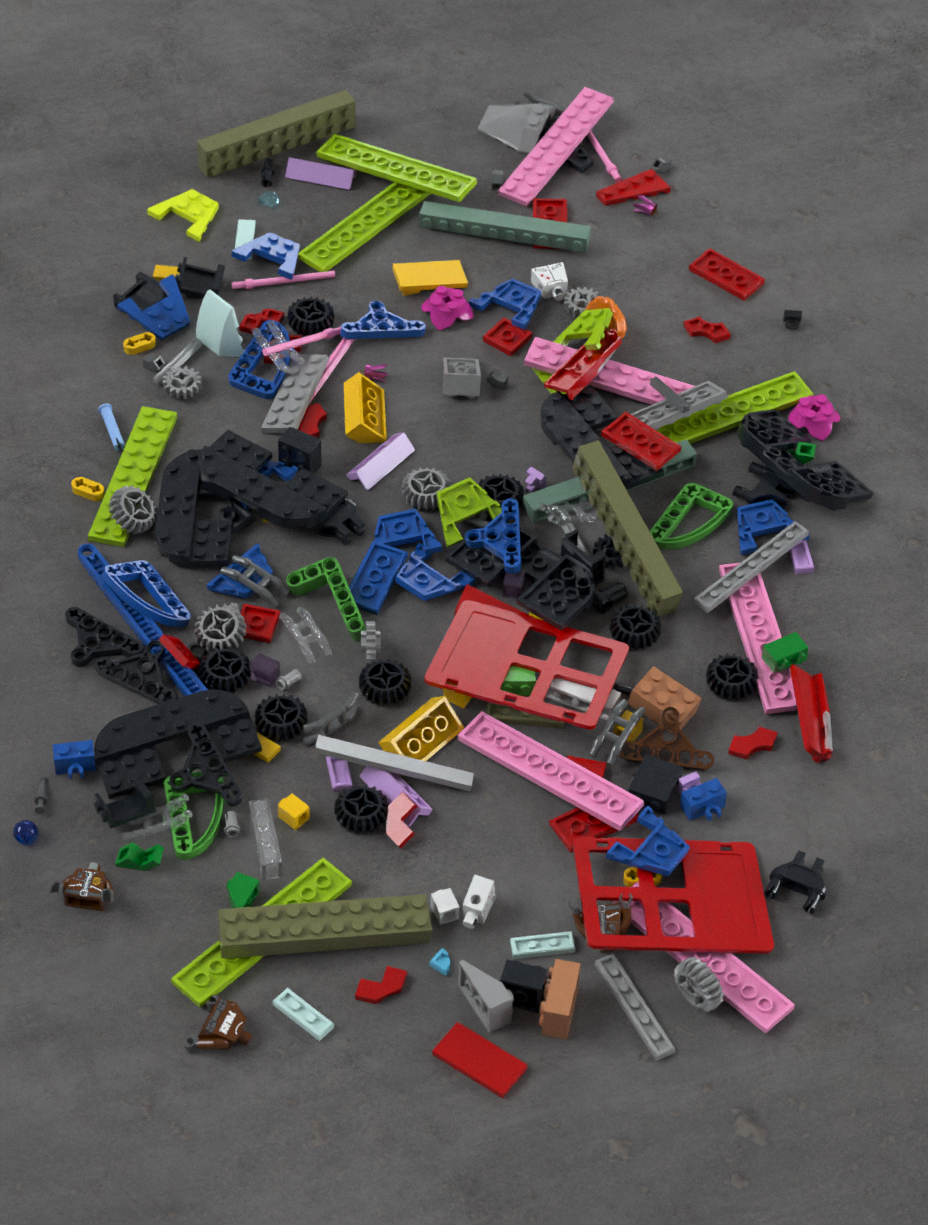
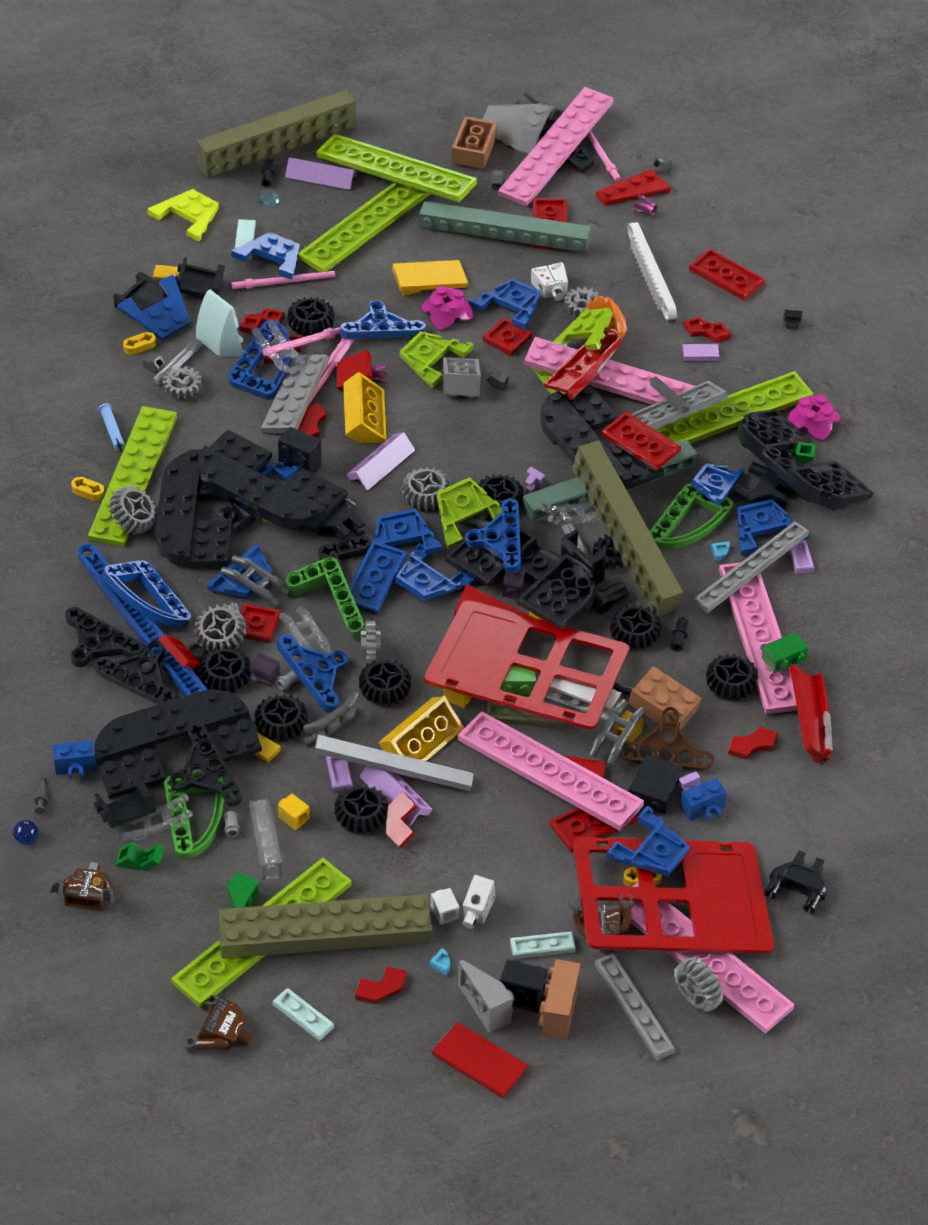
none -> blue beam [277,634,348,712]
none -> black beam [318,536,371,585]
none -> red tile [336,349,372,392]
none -> lime wing [400,331,473,388]
none -> nougat brick [451,116,497,169]
none -> white gear [628,222,677,321]
none -> black axle [670,616,689,652]
none -> lavender tile [682,344,719,361]
none -> blue wing [691,464,745,506]
none -> medium azure tile [711,541,730,562]

